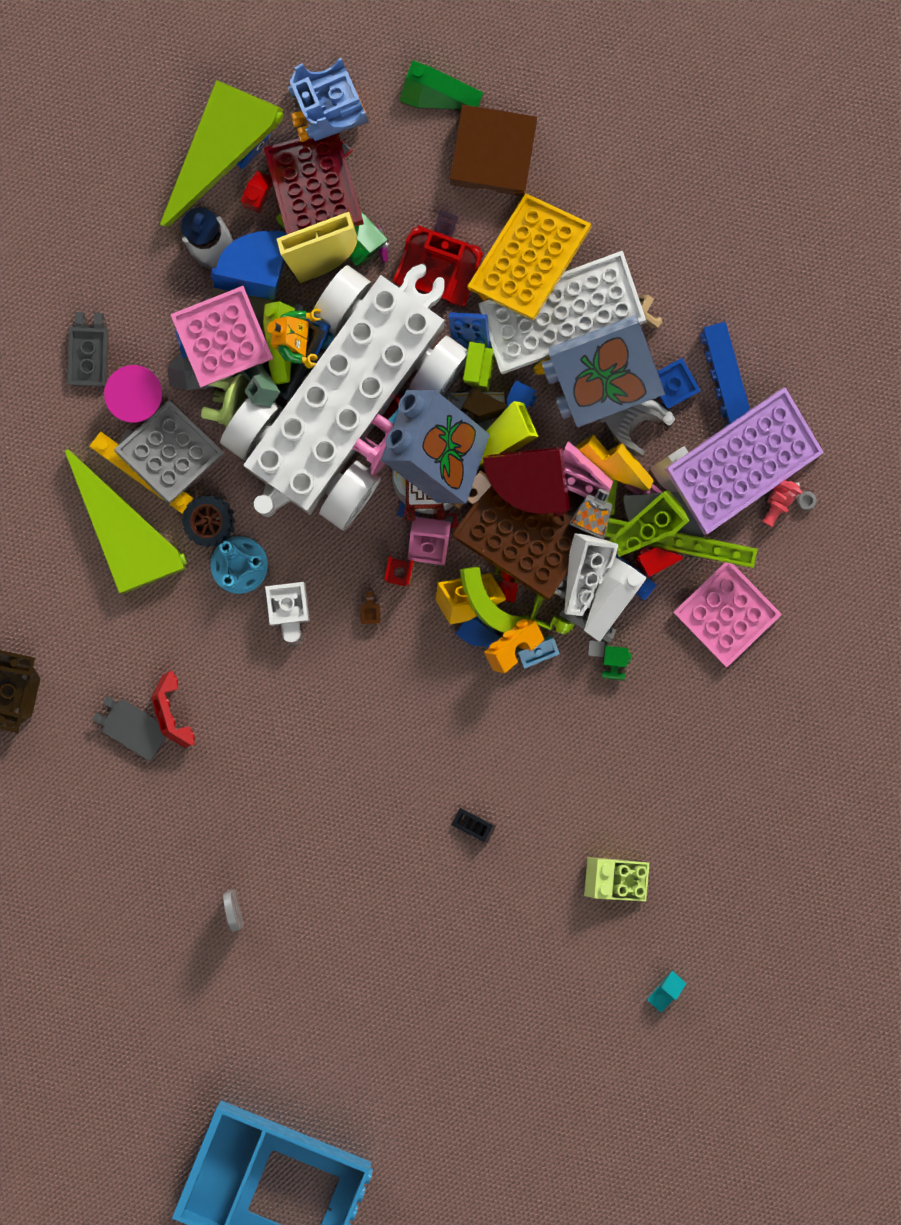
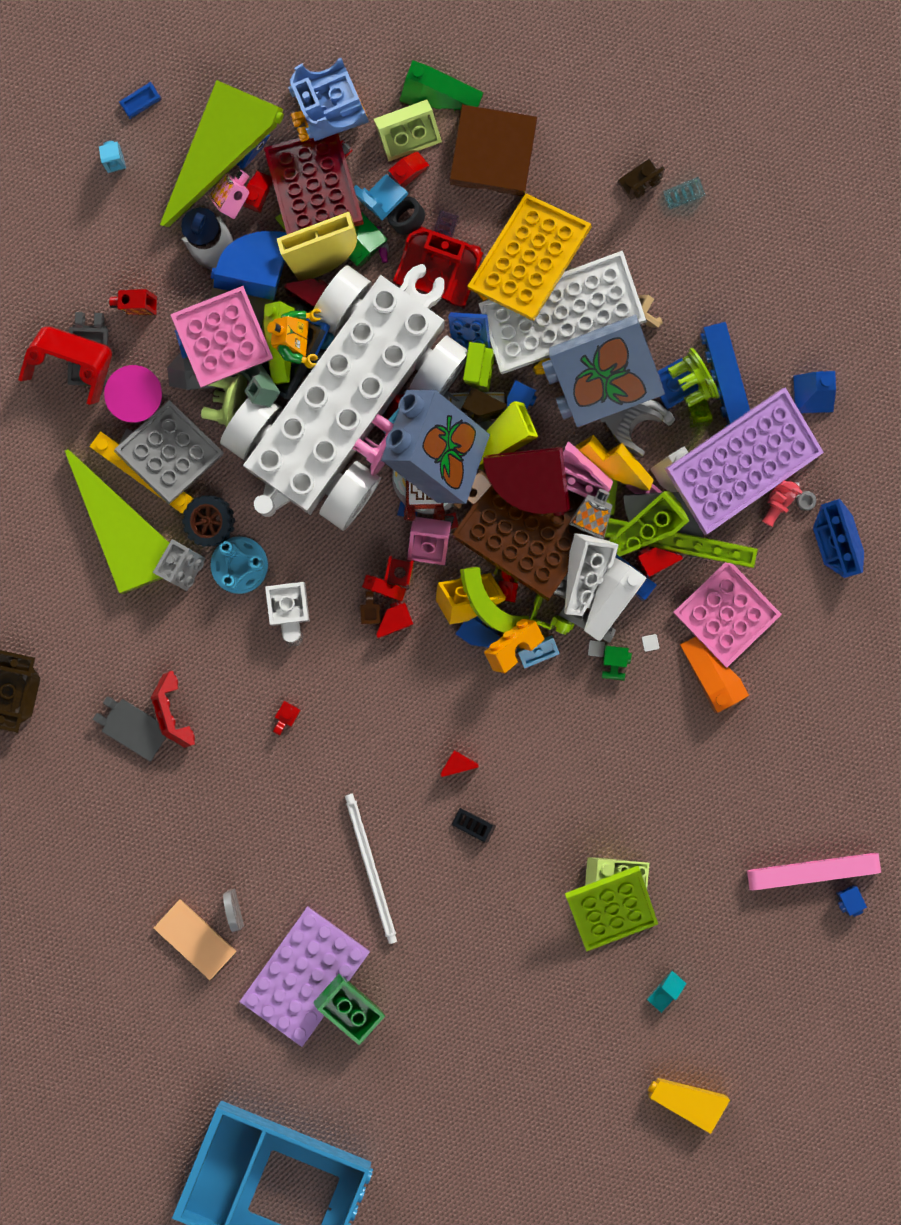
none -> red windscreen [18,326,112,405]
none -> medium azure slope [99,141,126,173]
none -> red torso [109,289,157,315]
none -> blue tile [119,82,161,119]
none -> light grey bracket [153,539,206,591]
none -> light nougat tile [154,899,237,980]
none -> bright pink torso [209,170,249,219]
none -> lavender plate [240,906,370,1047]
none -> red plate [273,701,301,736]
none -> dark red slope [284,278,328,311]
none -> green brick [313,973,385,1045]
none -> white piece [345,793,397,944]
none -> dark azure bracket [354,174,408,220]
none -> red piece [362,575,406,601]
none -> yellowish green slope [374,100,442,161]
none -> red slope [376,601,414,639]
none -> black tyre [387,196,425,235]
none -> red slope [388,151,430,188]
none -> red slope [440,750,479,777]
none -> lime plate [565,866,658,952]
none -> dark brown bracket [618,159,665,200]
none -> white sticker [642,634,660,652]
none -> yellow slope [648,1078,730,1134]
none -> clear light blue slope [663,177,706,210]
none -> lime piece [668,348,720,408]
none -> orange wedge [680,637,749,713]
none -> clear neon green slope [688,400,712,427]
none -> bright pink beam [747,853,881,890]
none -> blue slope [793,371,836,414]
none -> blue wedge [813,499,864,578]
none -> blue brick [836,885,867,917]

